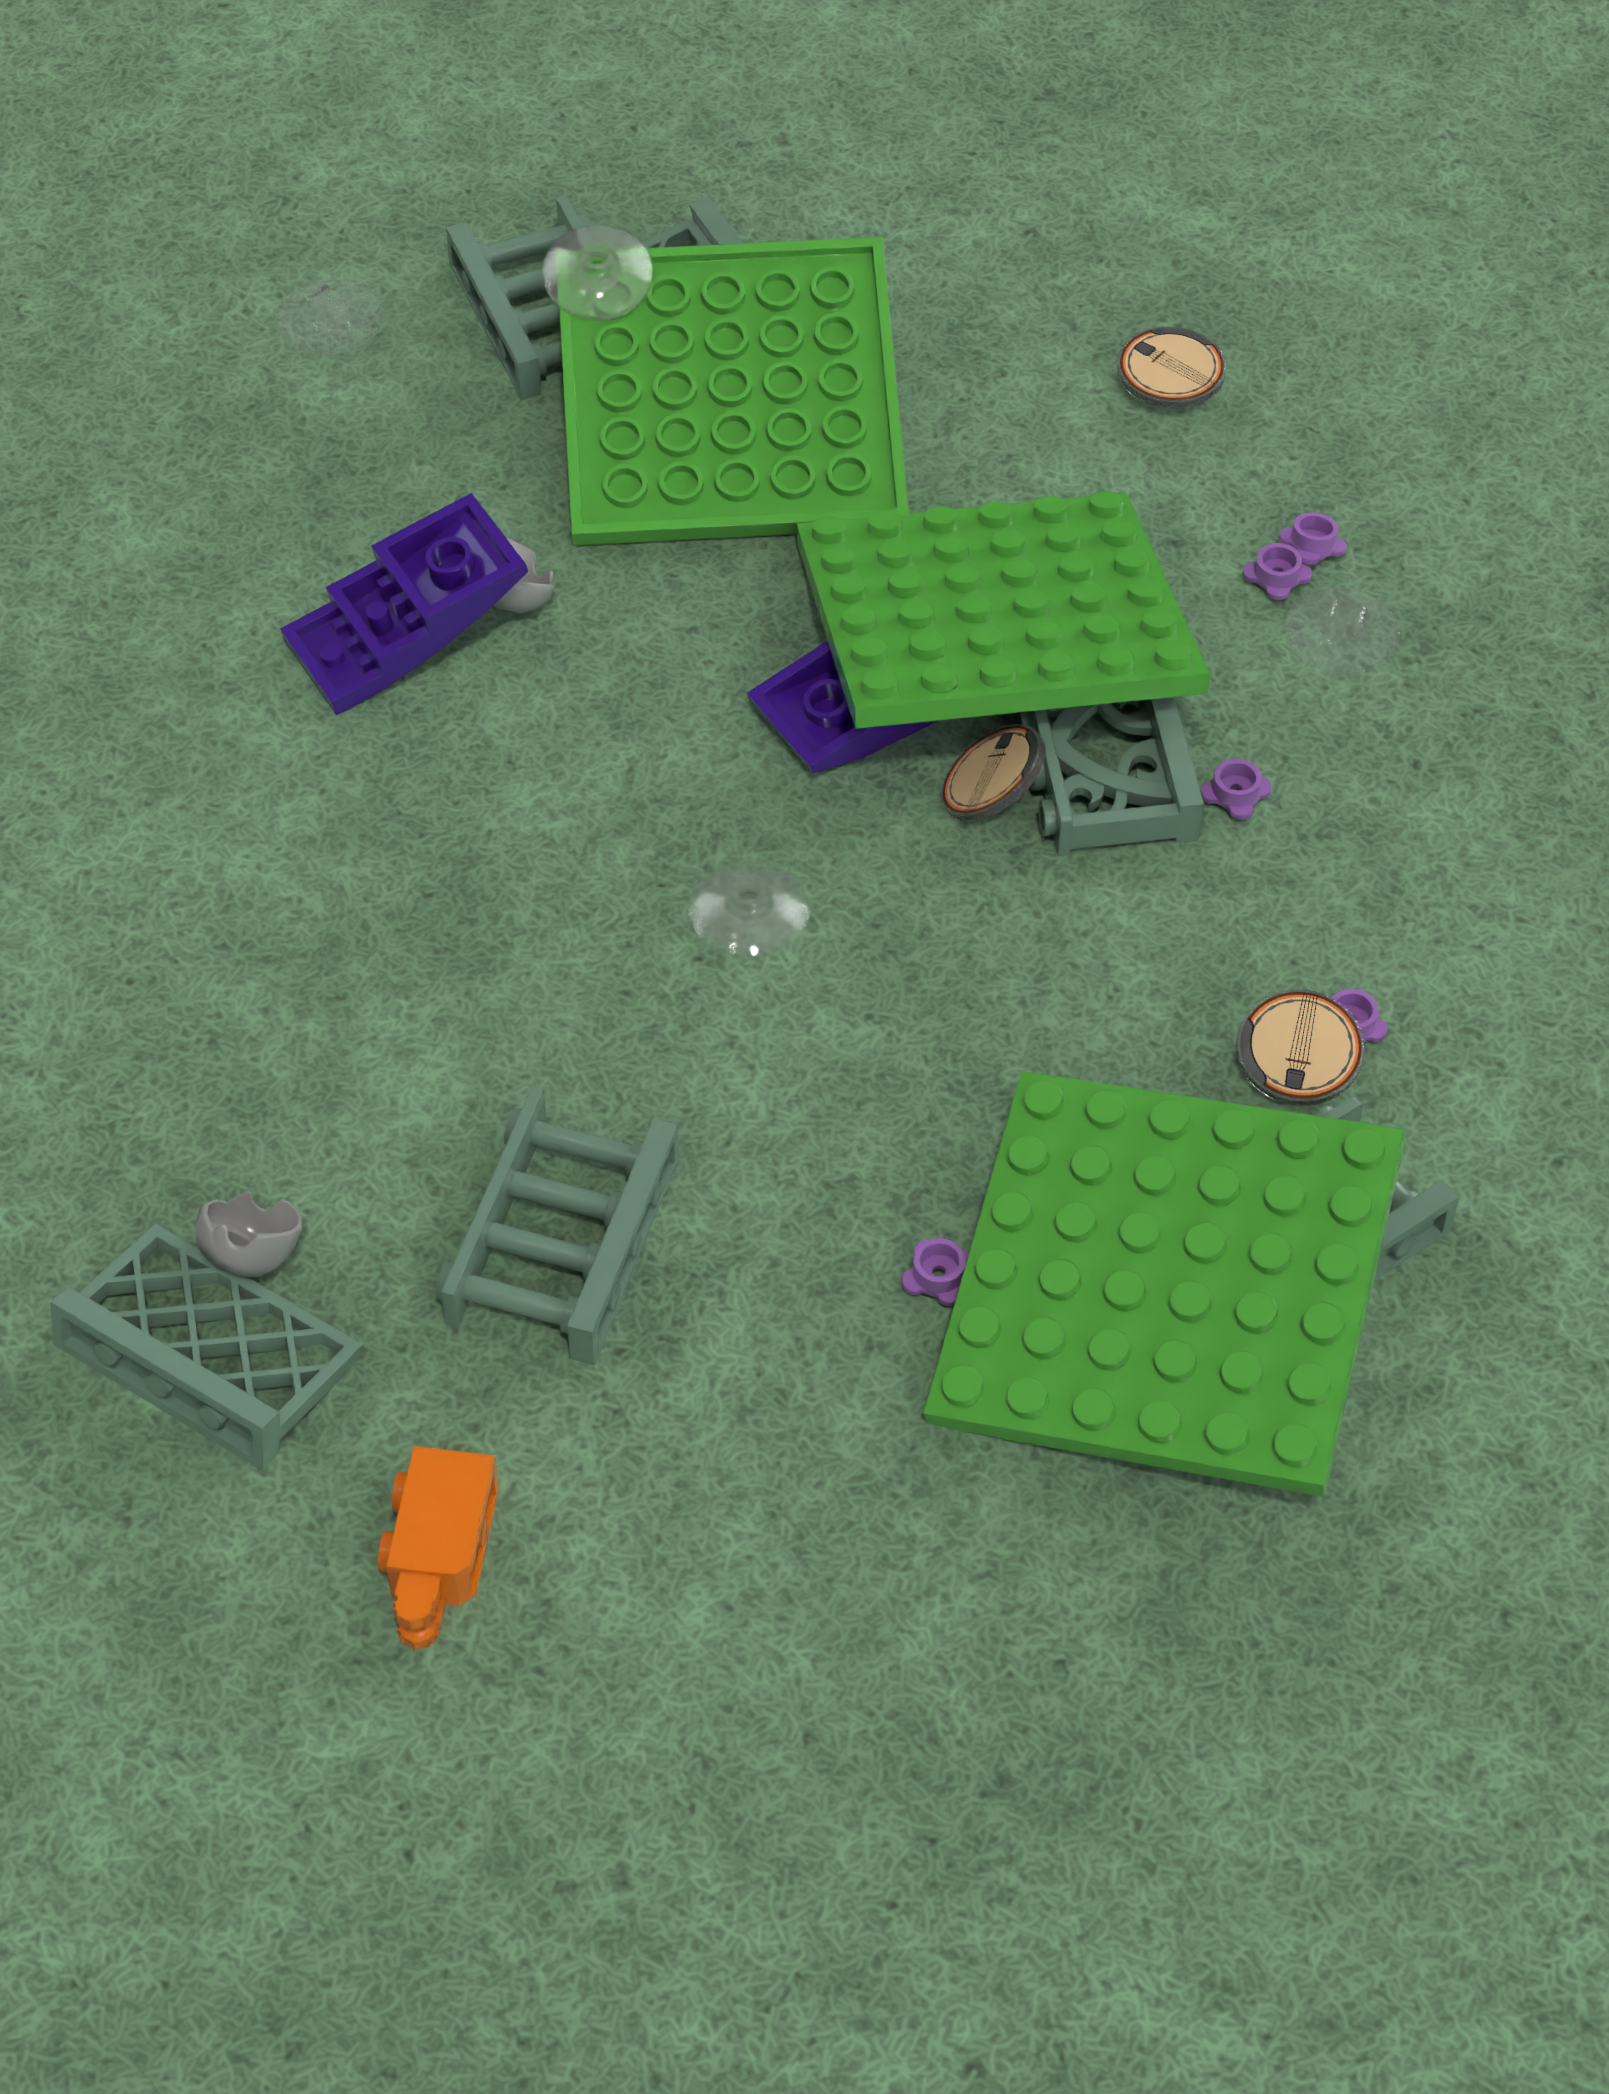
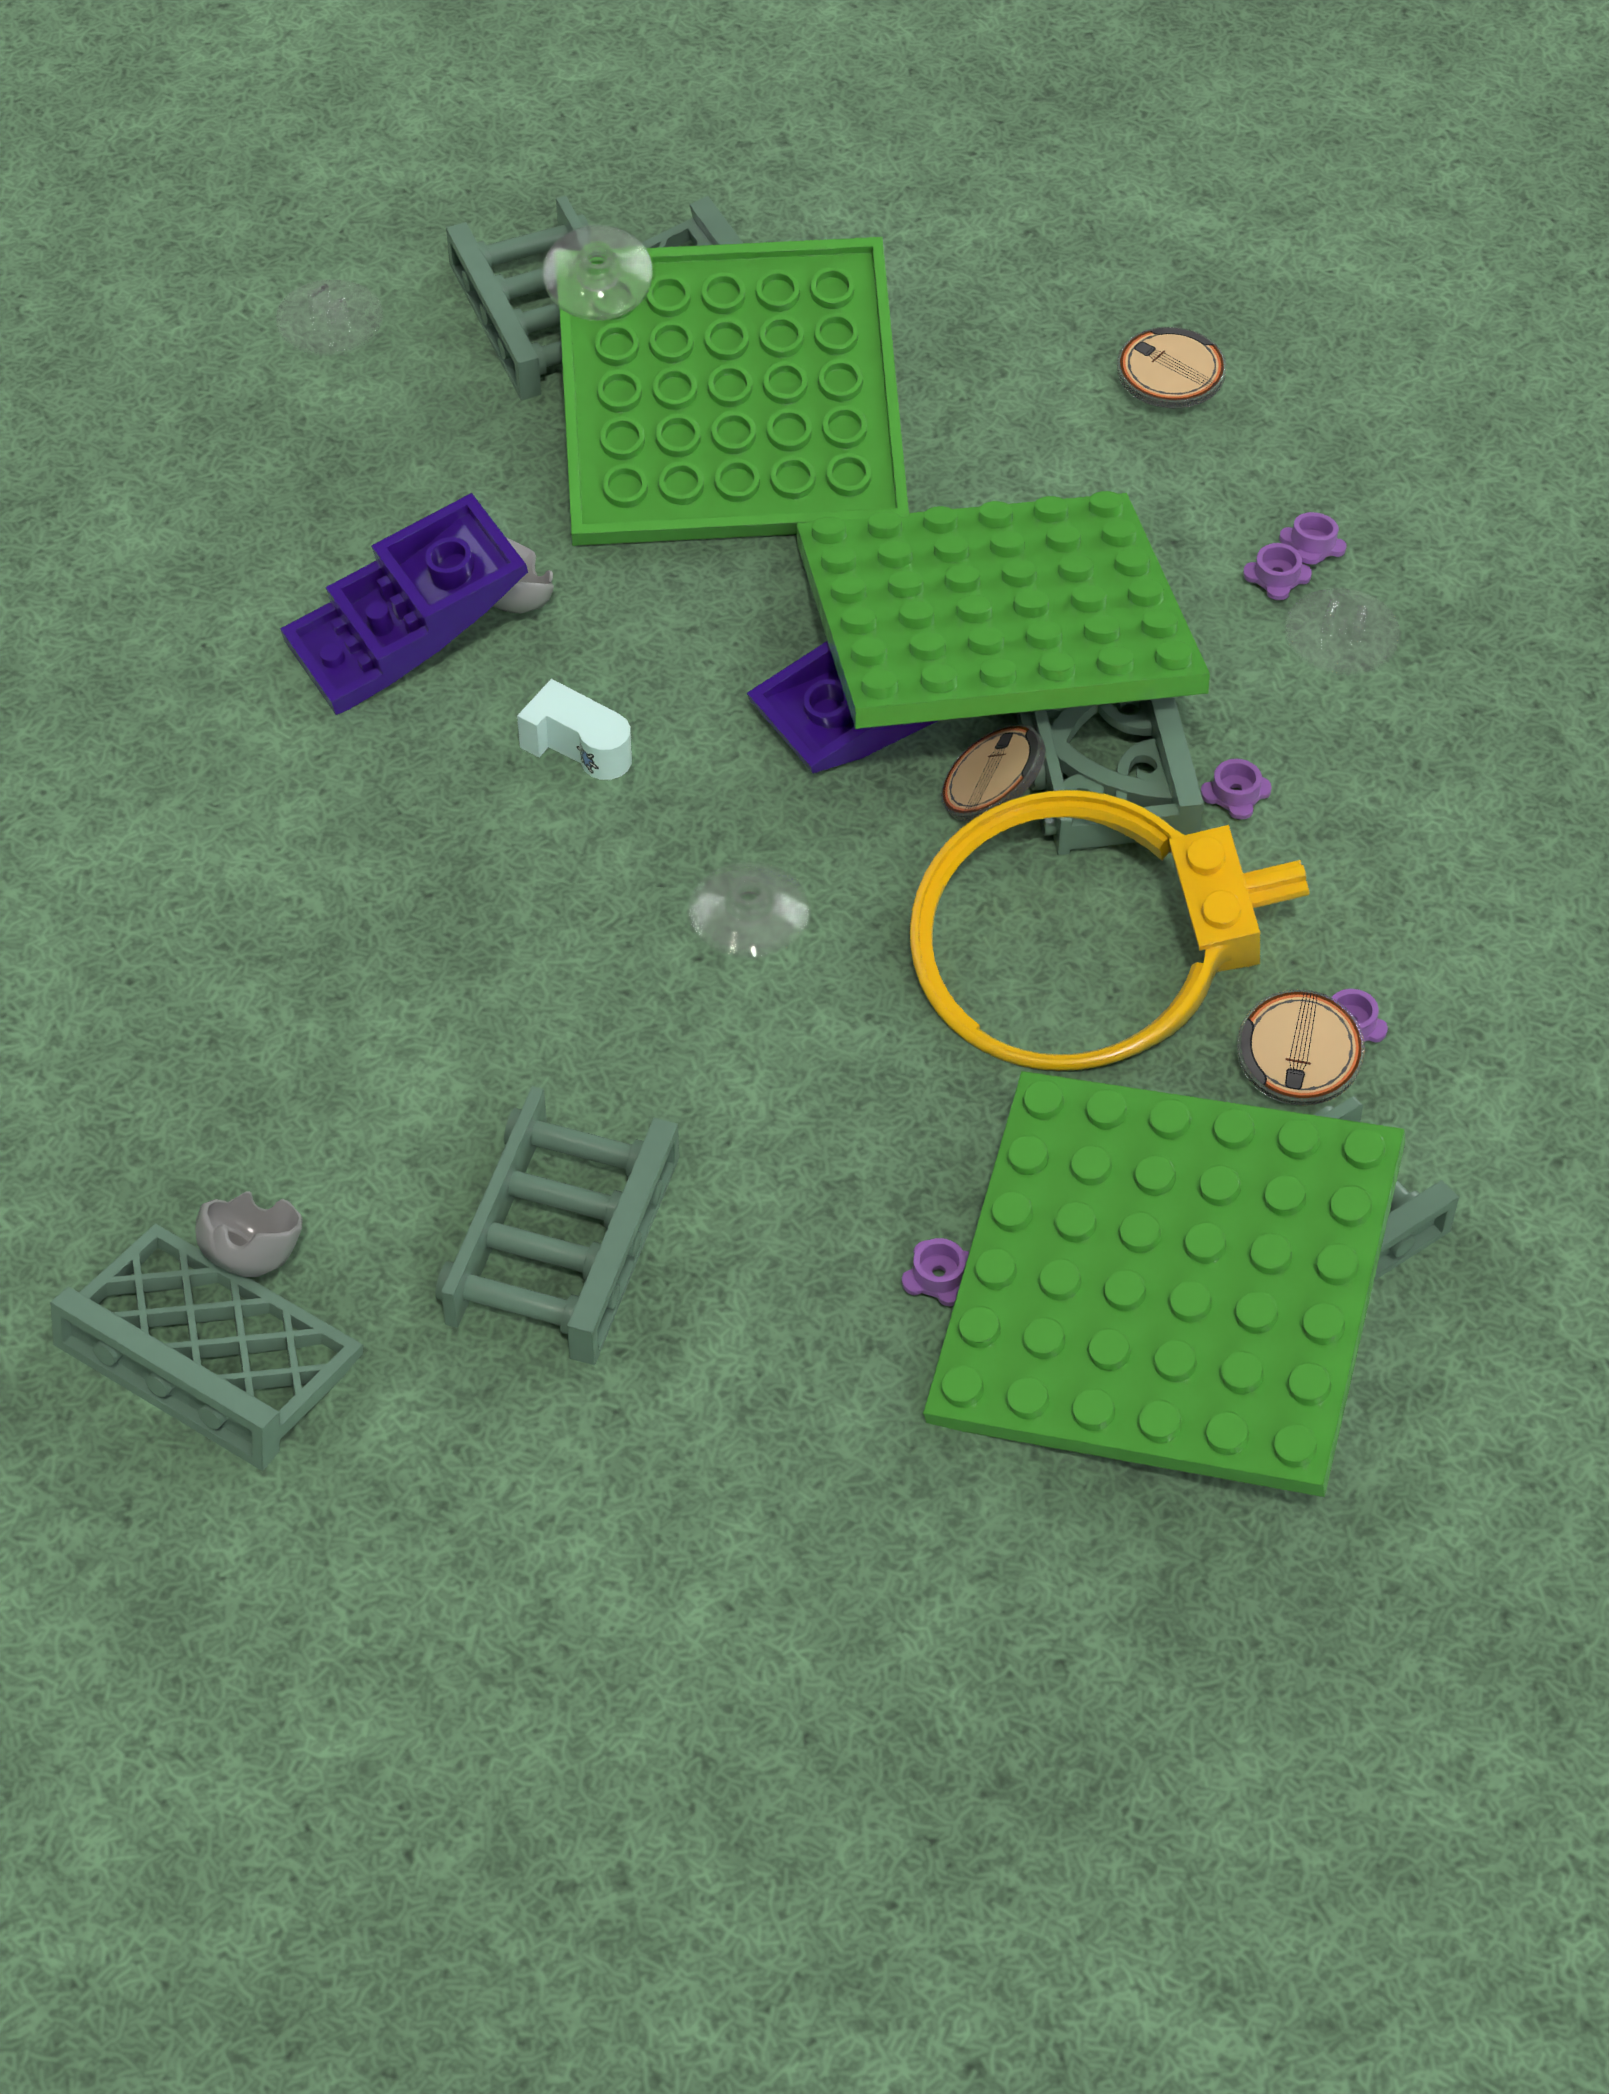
orange hinge [378,1446,499,1651] -> none
none -> light aqua leg [517,679,632,780]
none -> yellow brick [910,790,1309,1071]

